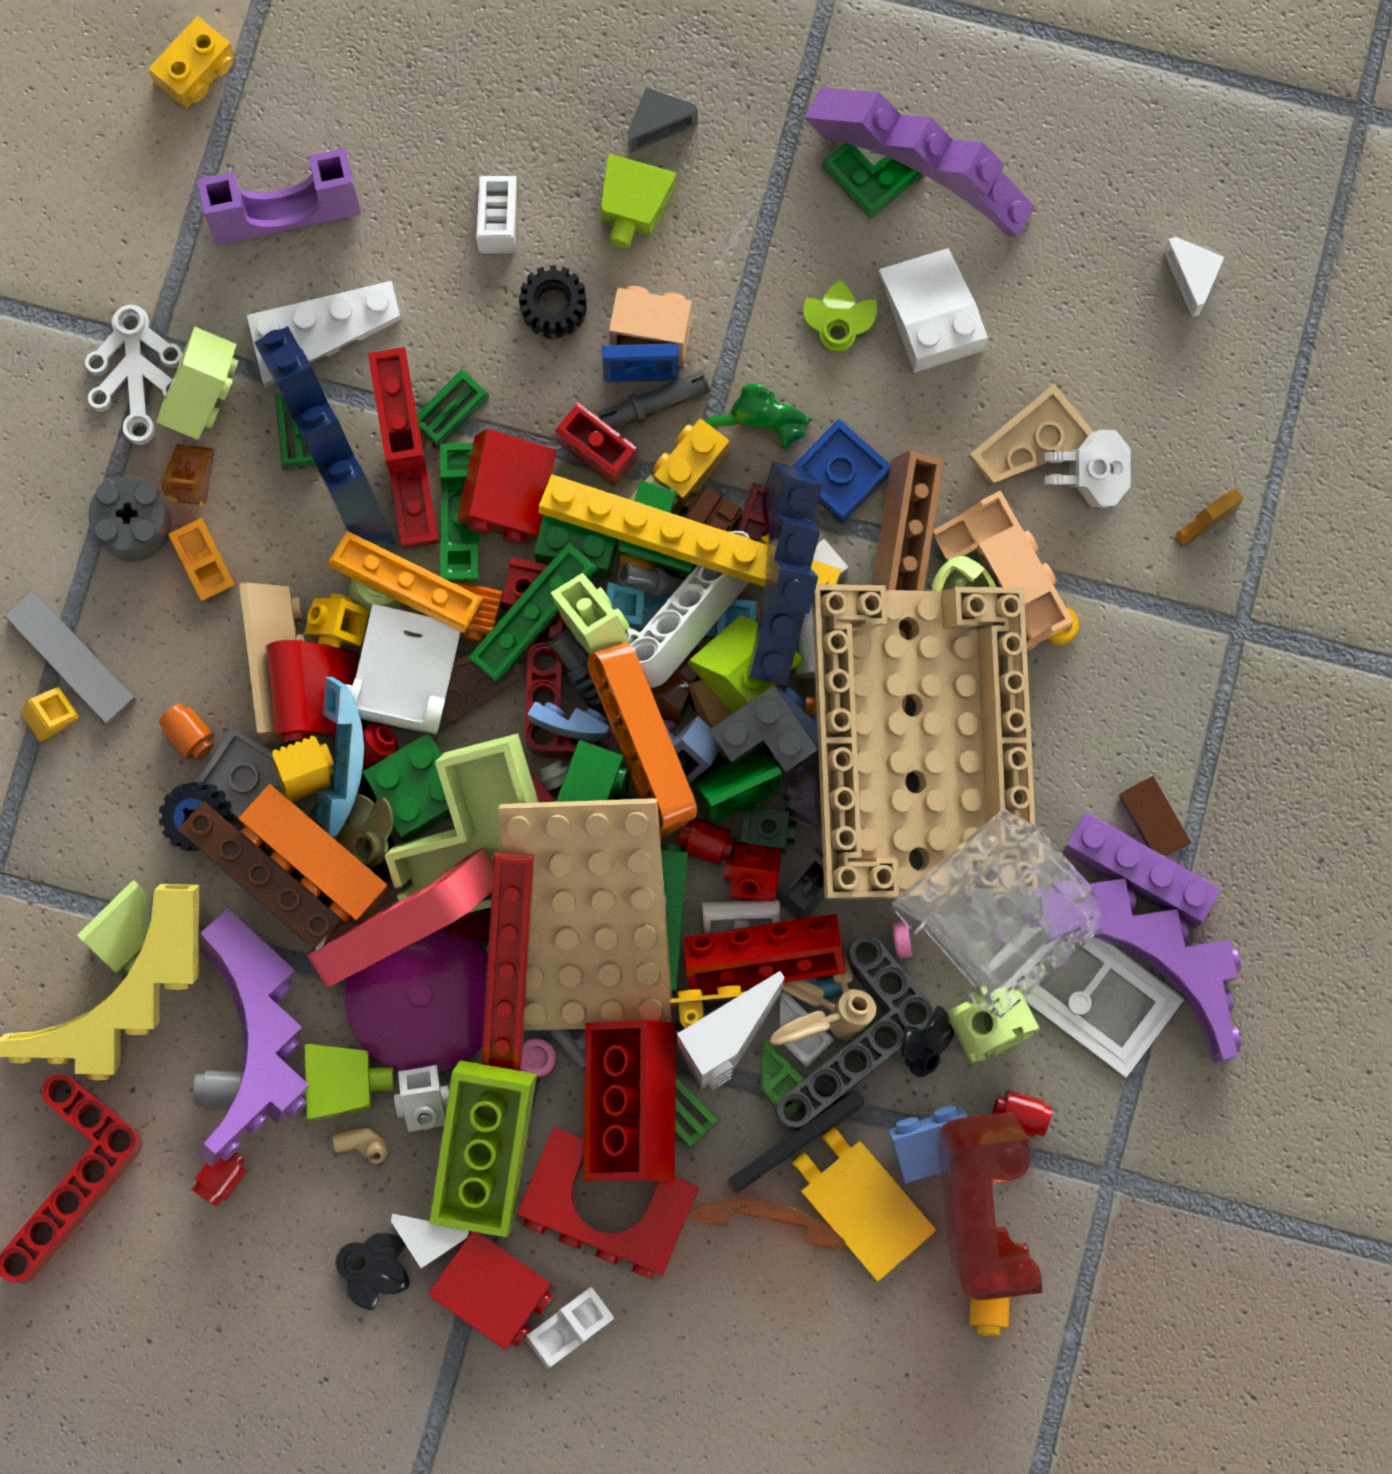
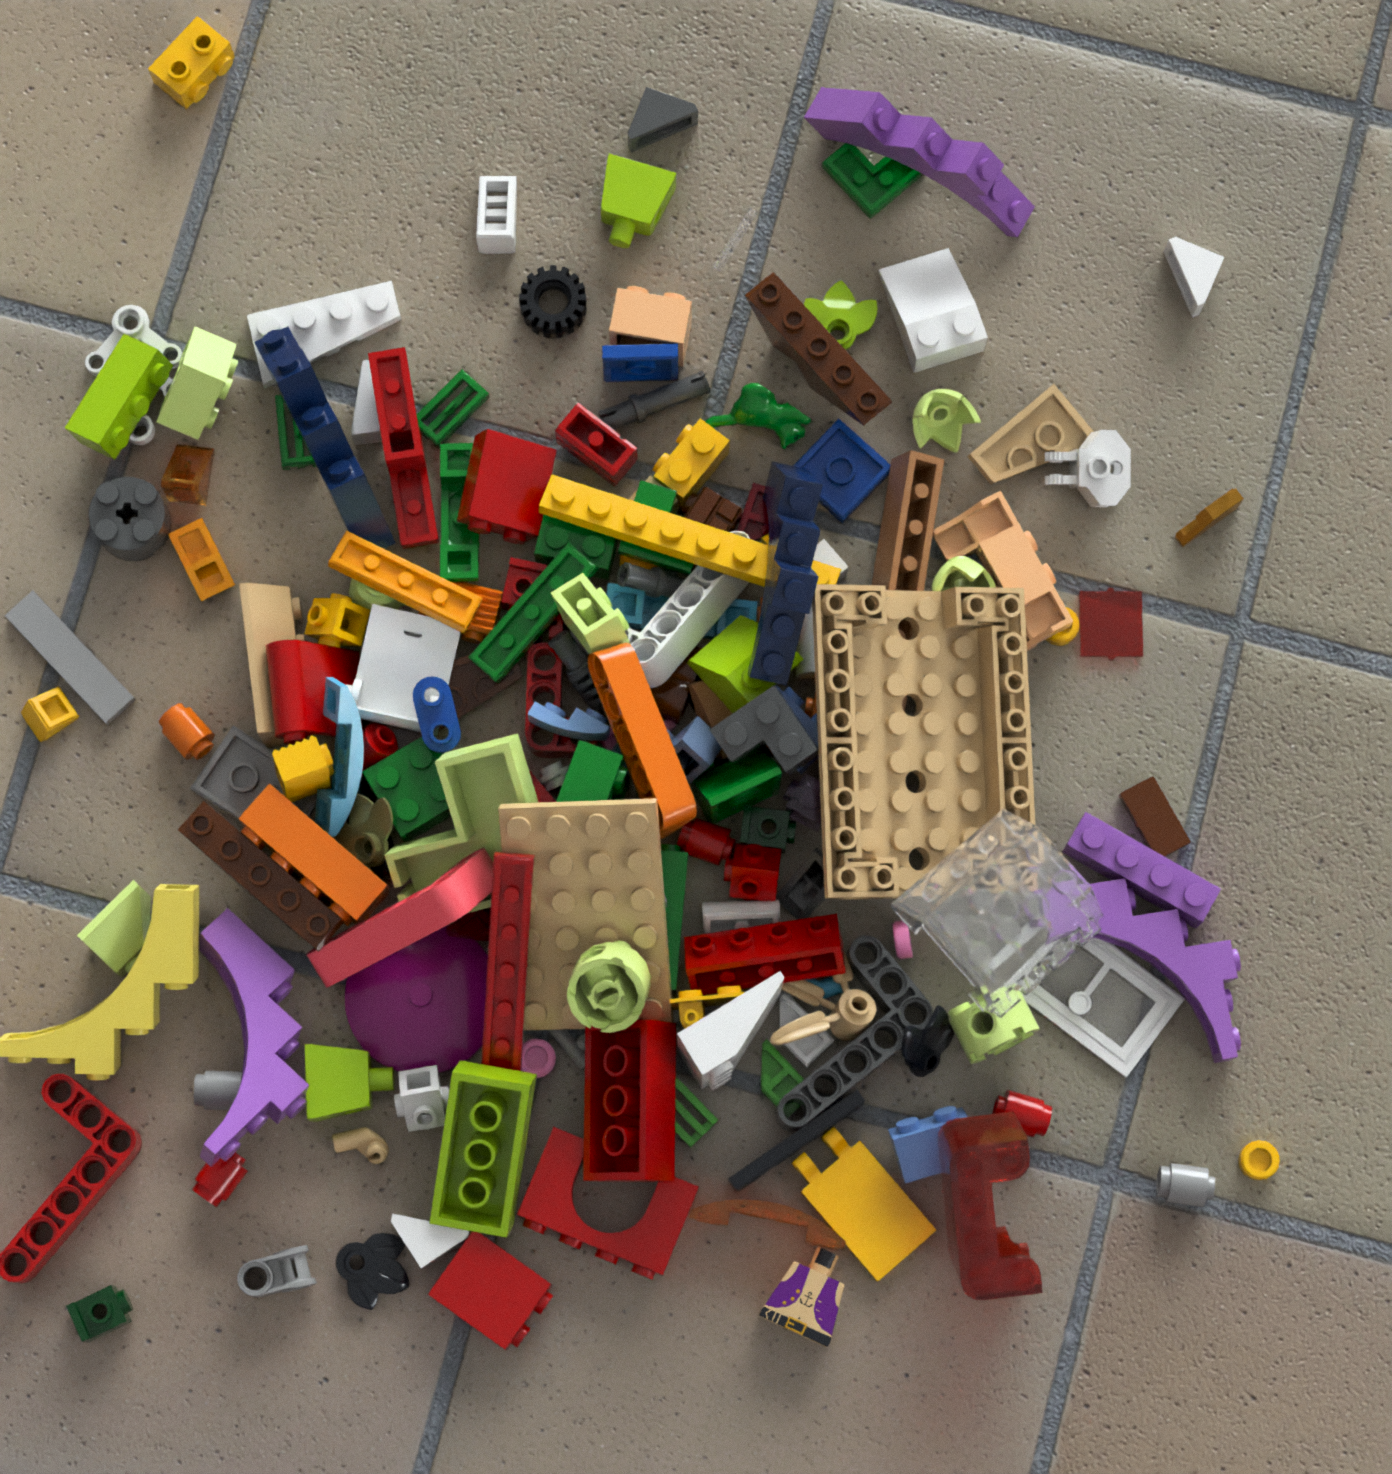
black wheel [159,781,233,852] -> none
medium lavender arch [197,148,361,245] -> none
white slope [525,1287,615,1370] -> none
yellow brick [969,1277,1010,1336] -> none
none -> lime brick [65,334,173,460]
none -> dark green brick [66,1285,133,1343]
none -> light grey piece [237,1245,317,1298]
none -> white slope [351,360,382,445]
none -> blue plate [413,676,461,754]
none -> yellowish green brick [567,940,651,1033]
none -> reddish brown slope [745,272,892,426]
none -> torso [758,1247,844,1347]
none -> yellowish green piece [913,389,981,453]
none -> clear red piece [1079,588,1143,661]
none -> light grey brick [1156,1163,1215,1207]
none -> yellow tile [1238,1140,1280,1180]

